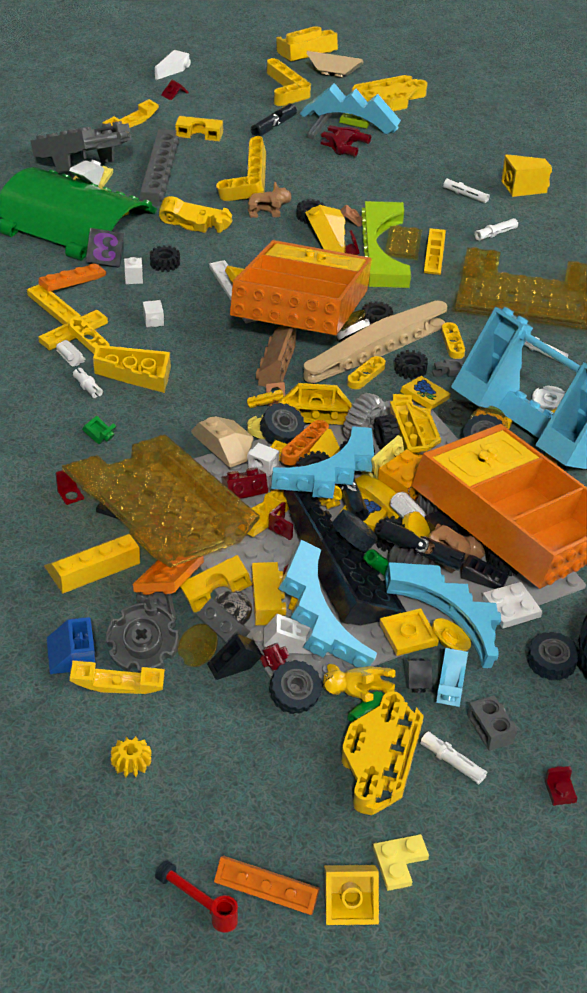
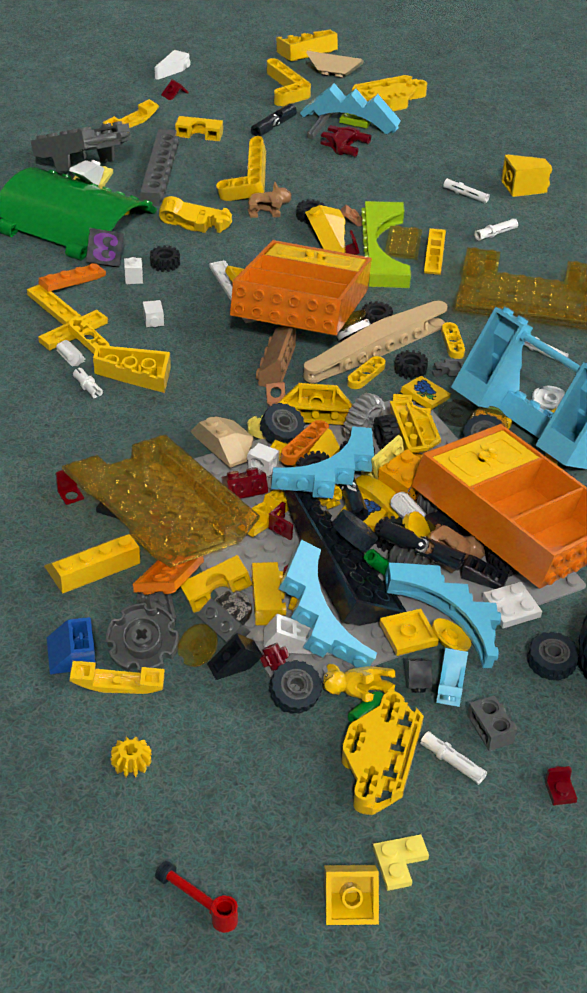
green bracket [82,416,116,444] -> none
orange plate [214,856,320,915] -> none
yellow axle [247,390,284,408] -> none
yellow beam [286,26,322,44] -> none

